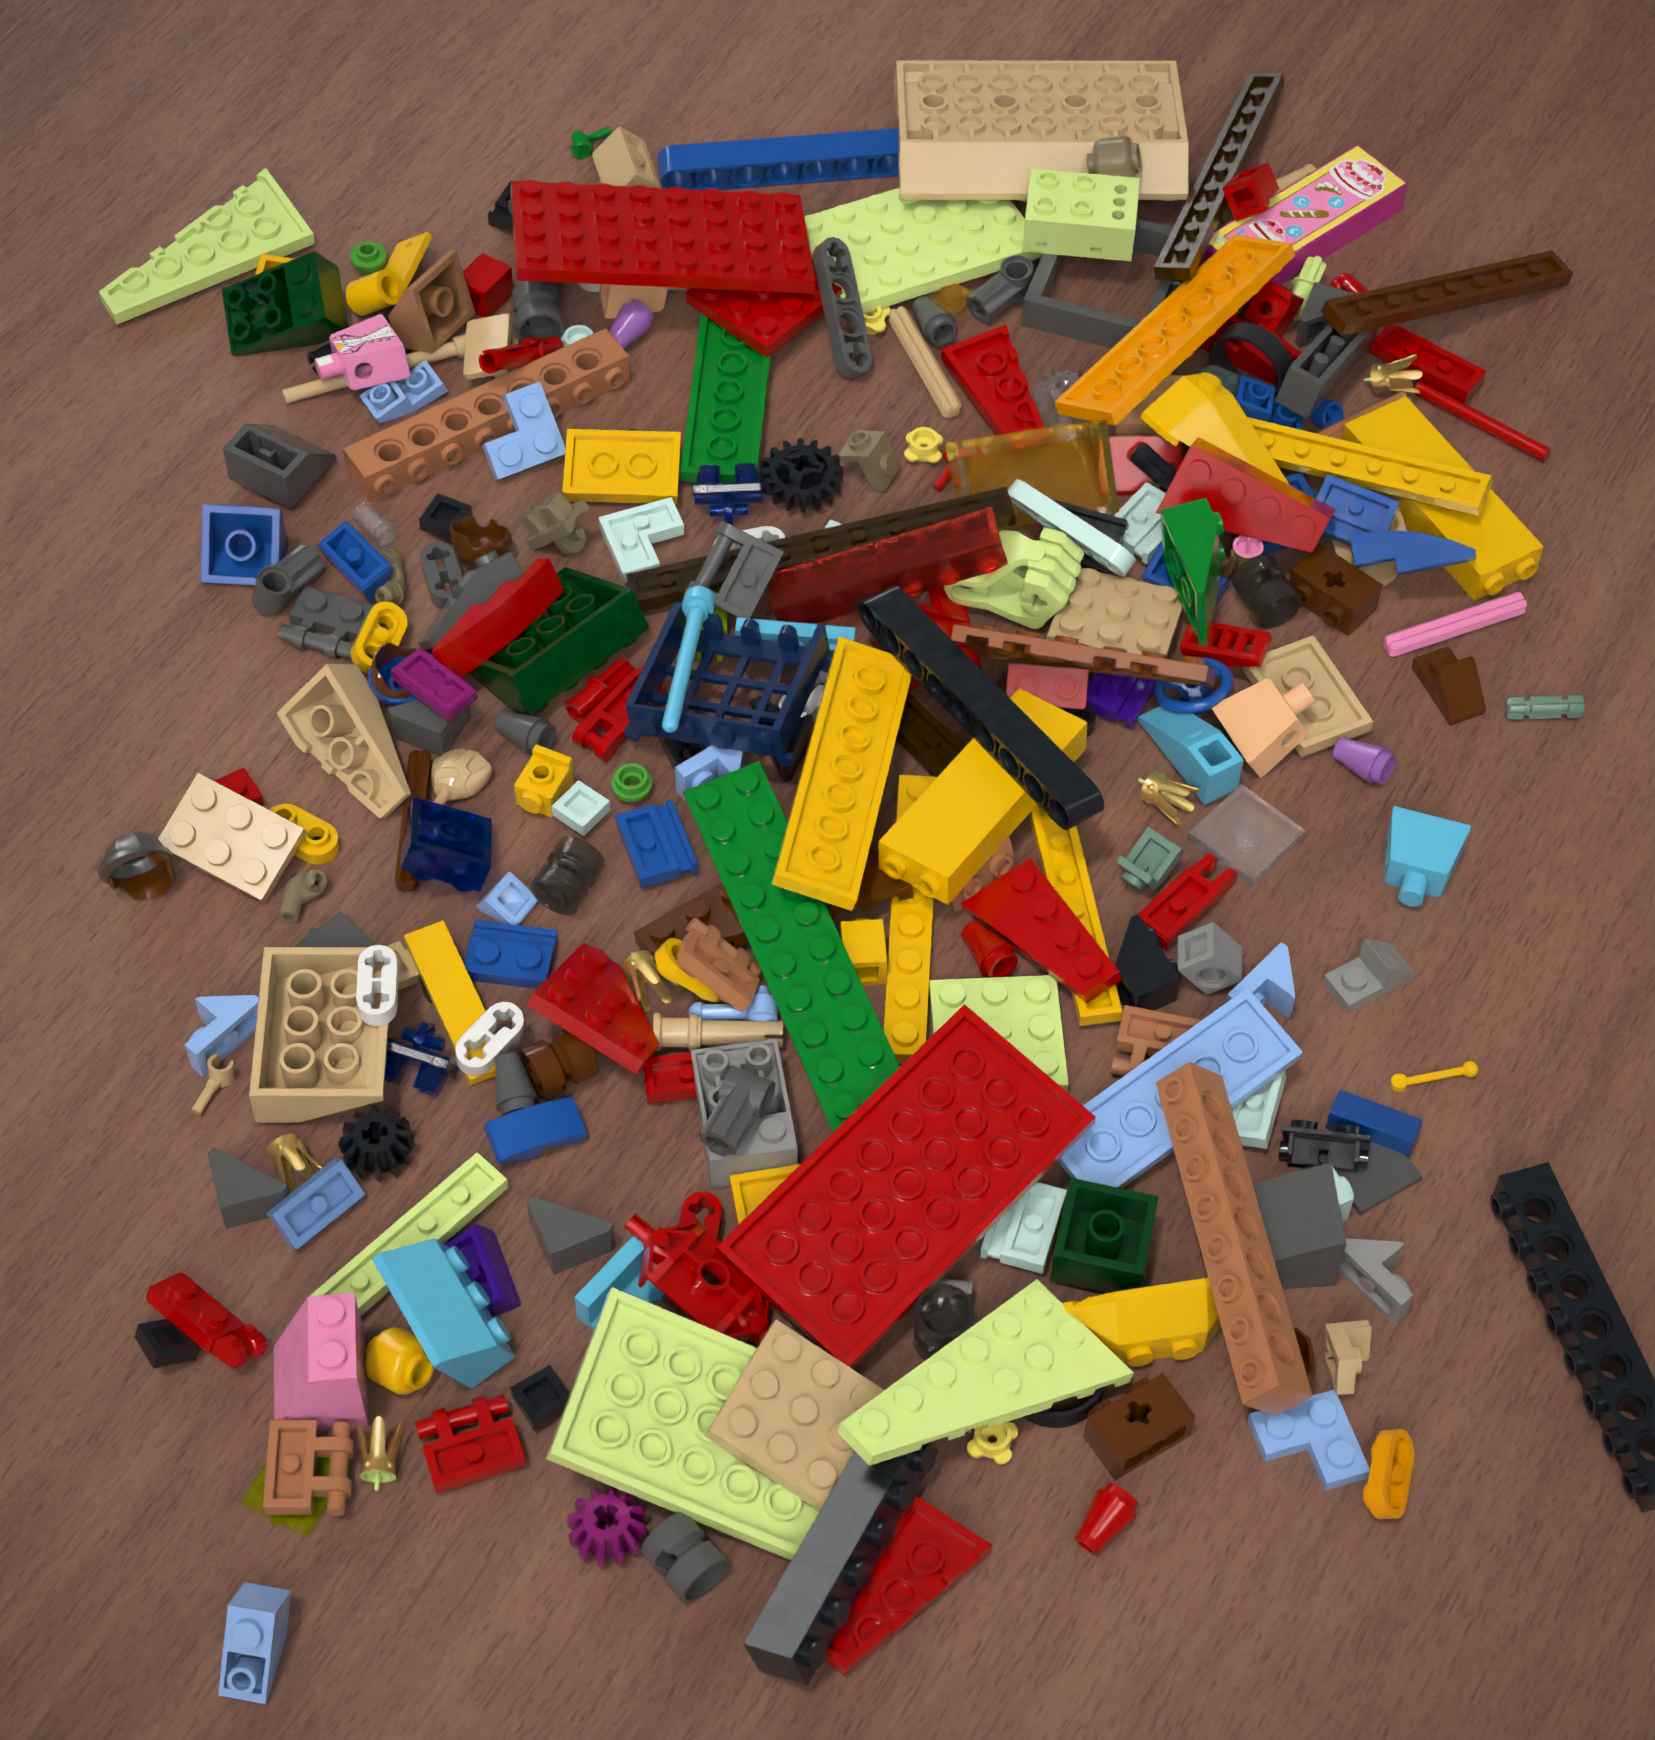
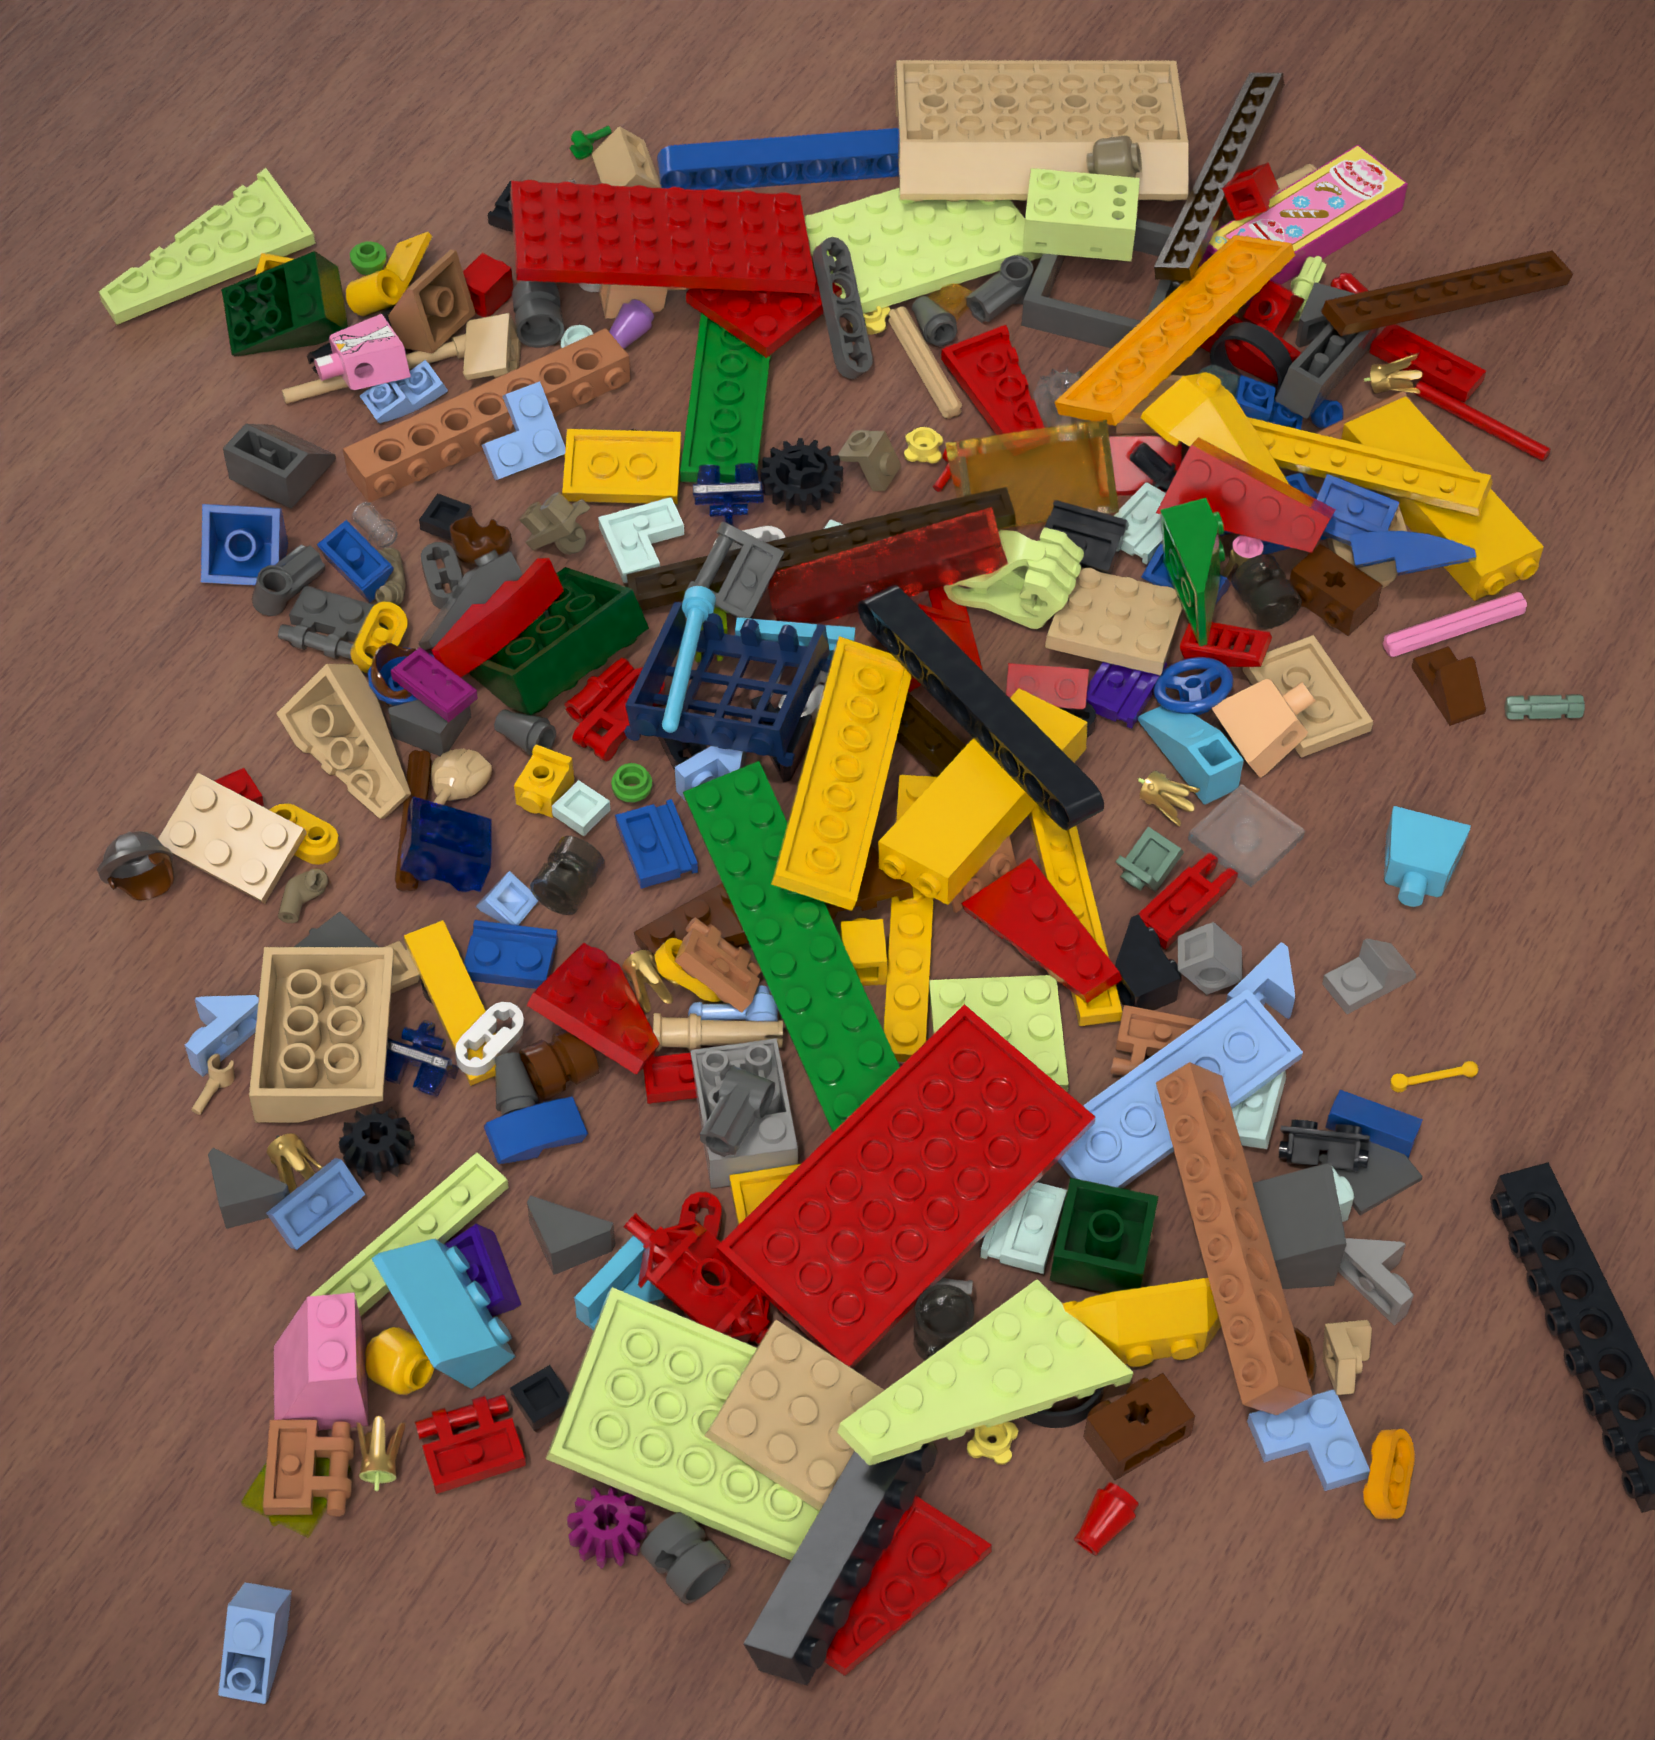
black plate [135,1319,199,1369] -> none
red hinge [146,1271,268,1369] -> none
white beam [356,945,399,1026] -> none
red pin [479,336,564,374] -> none
dark orange wing [951,624,1216,688] -> none
red cone [961,920,1018,978] -> none
light aqua beam [1008,479,1136,577] -> none
medium lavender cone [1332,737,1396,785] -> none

